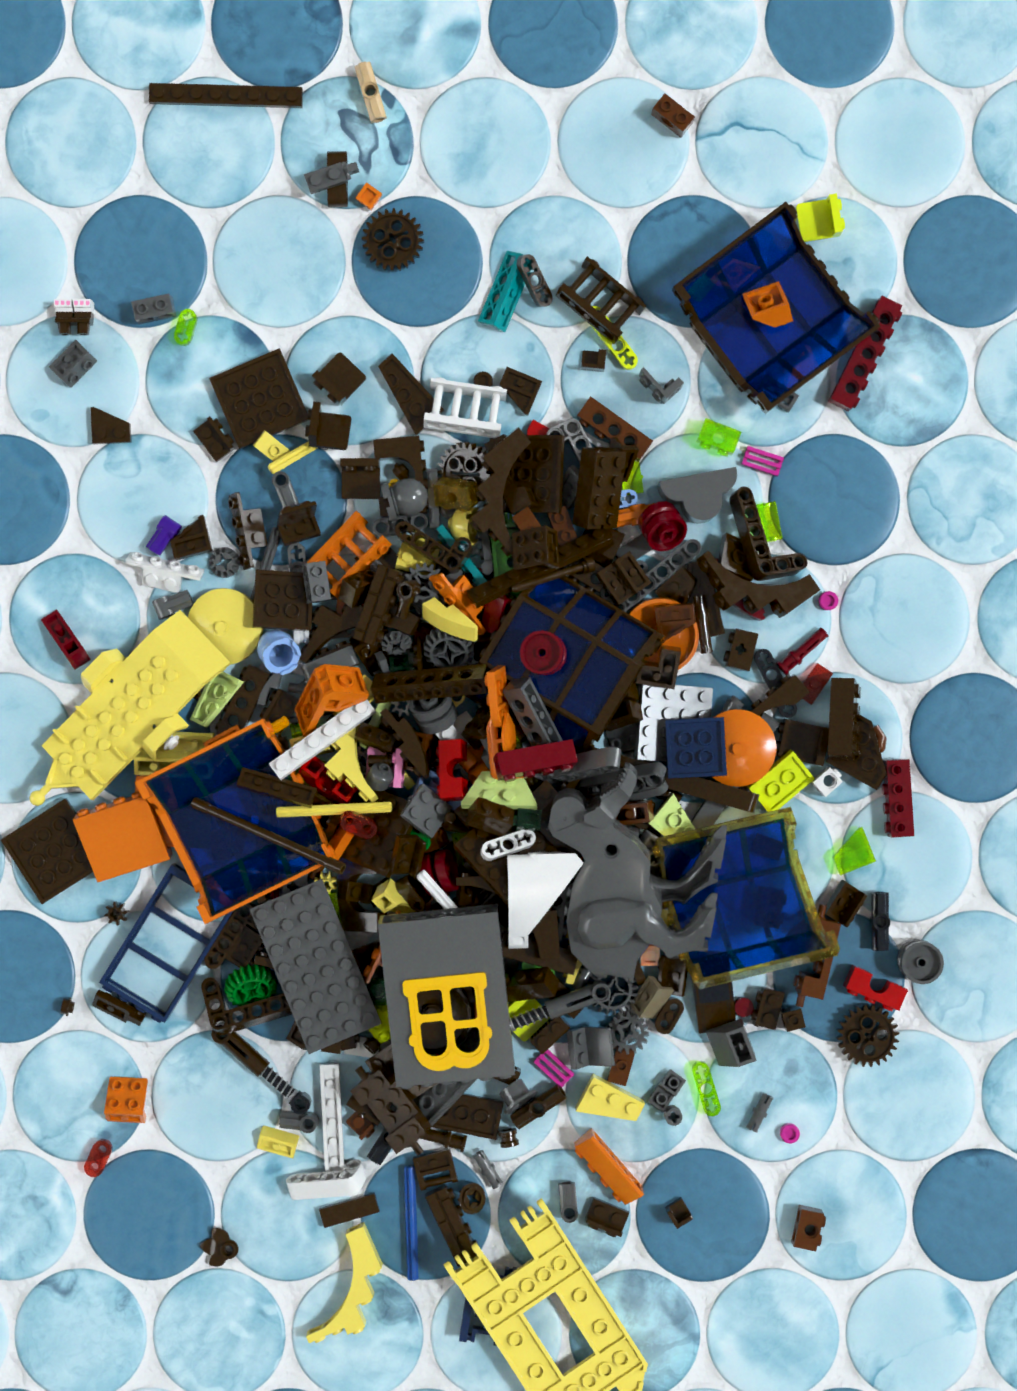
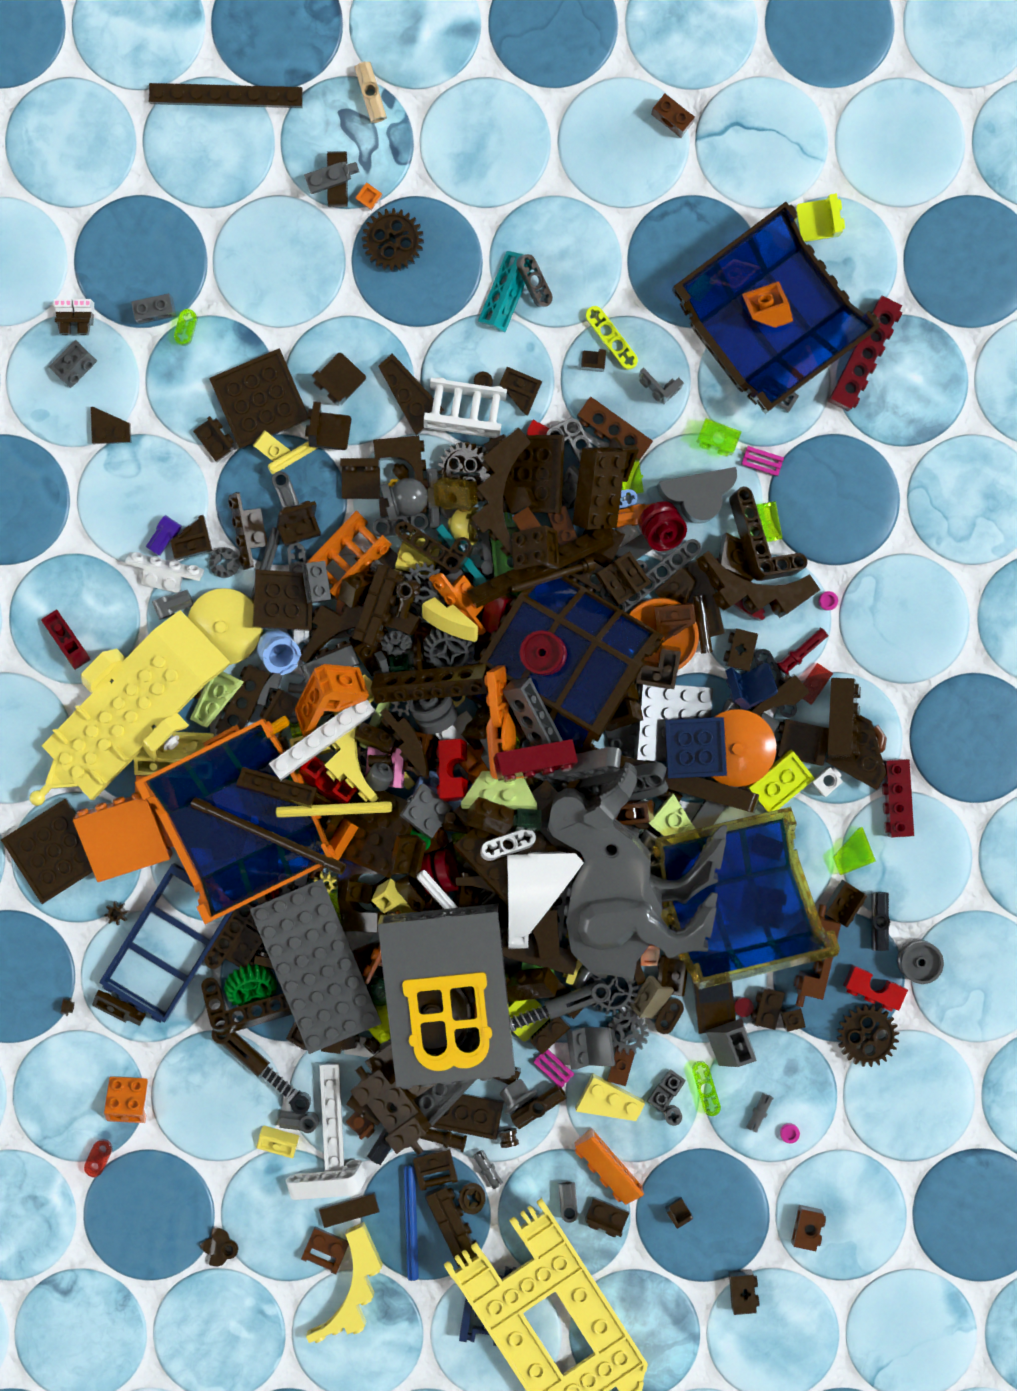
clear red plate [339,811,377,839] -> none
dark brown fence [555,256,646,344] -> none
none -> reddish brown plate [301,1227,349,1275]
none -> dark blue bracket [725,663,778,710]
none -> dark brown brick [729,1269,760,1315]

